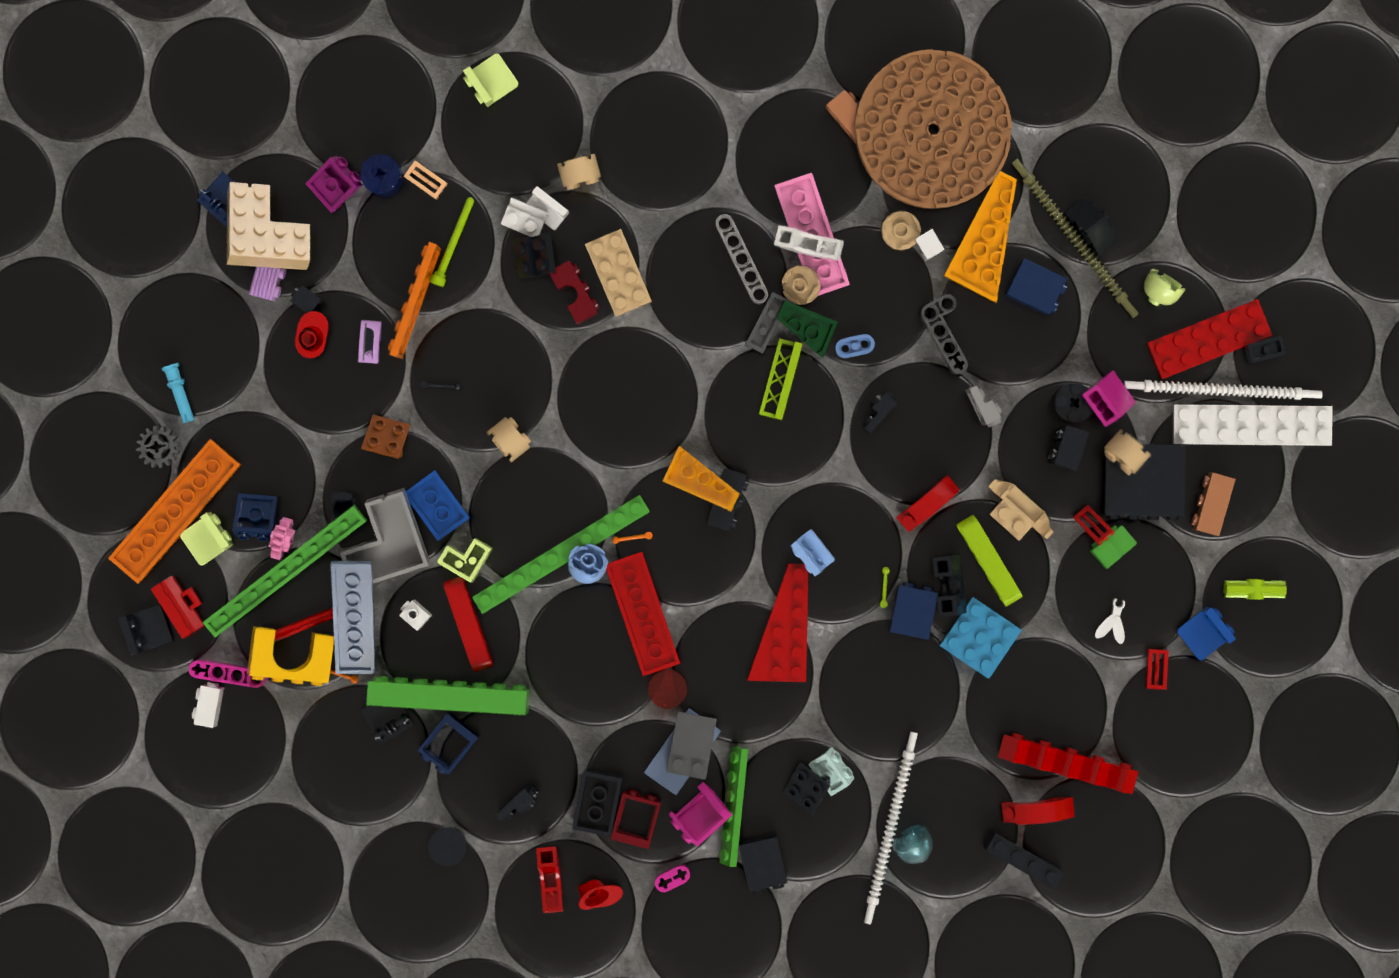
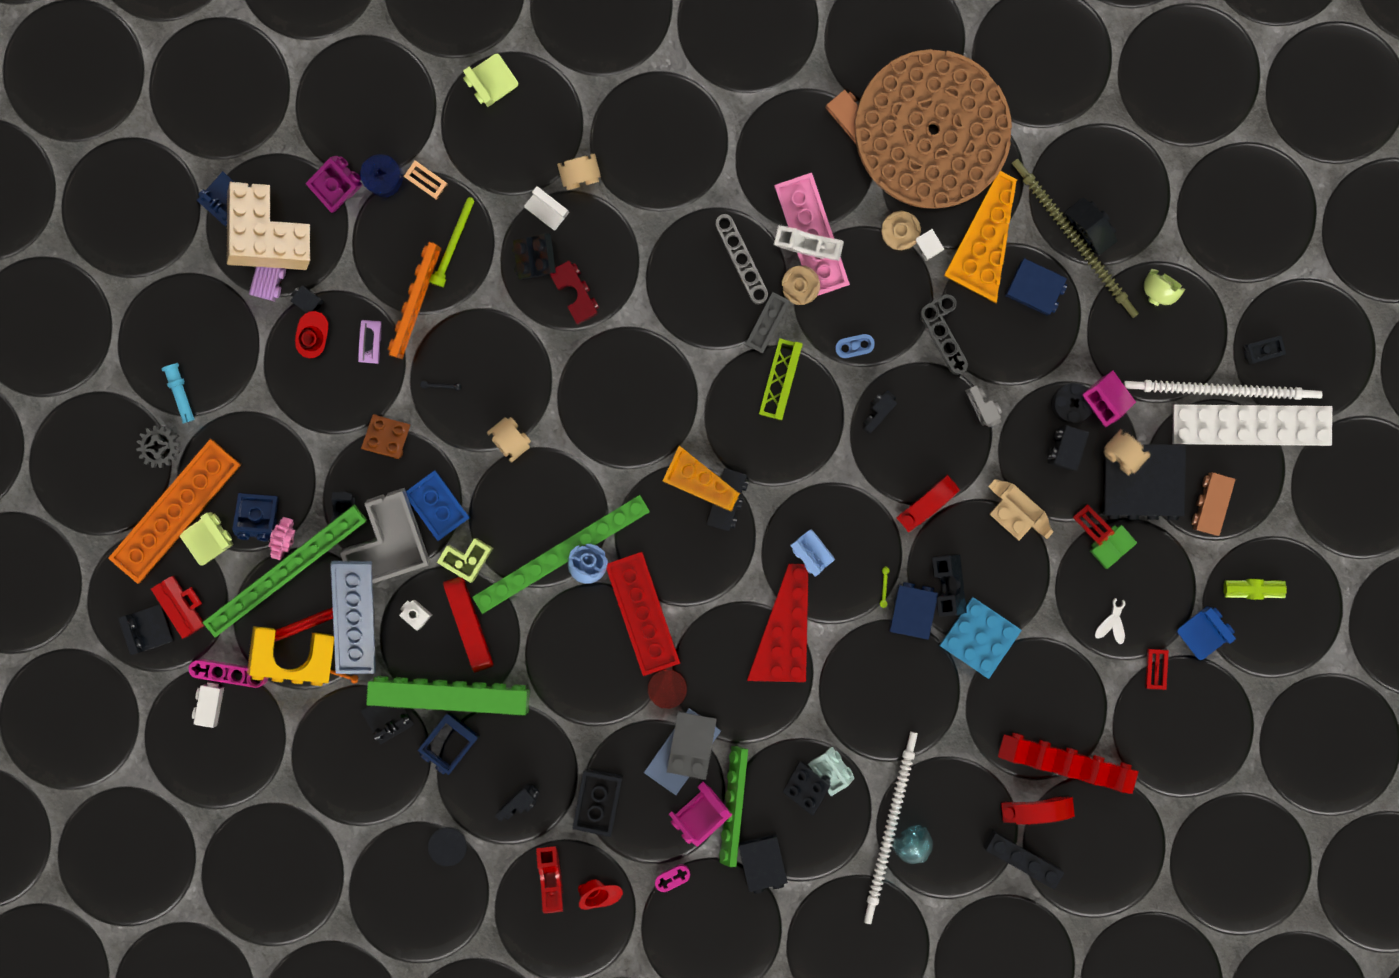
white plate [501,198,548,237] -> none
tan plate [585,229,652,317] -> none
dark red window [611,789,661,849] -> none
orange hinge [612,532,653,544] -> none
dark green wing [776,300,838,358] -> none
lime beam [956,515,1023,607] -> none
red plate [1146,299,1272,380] -> none

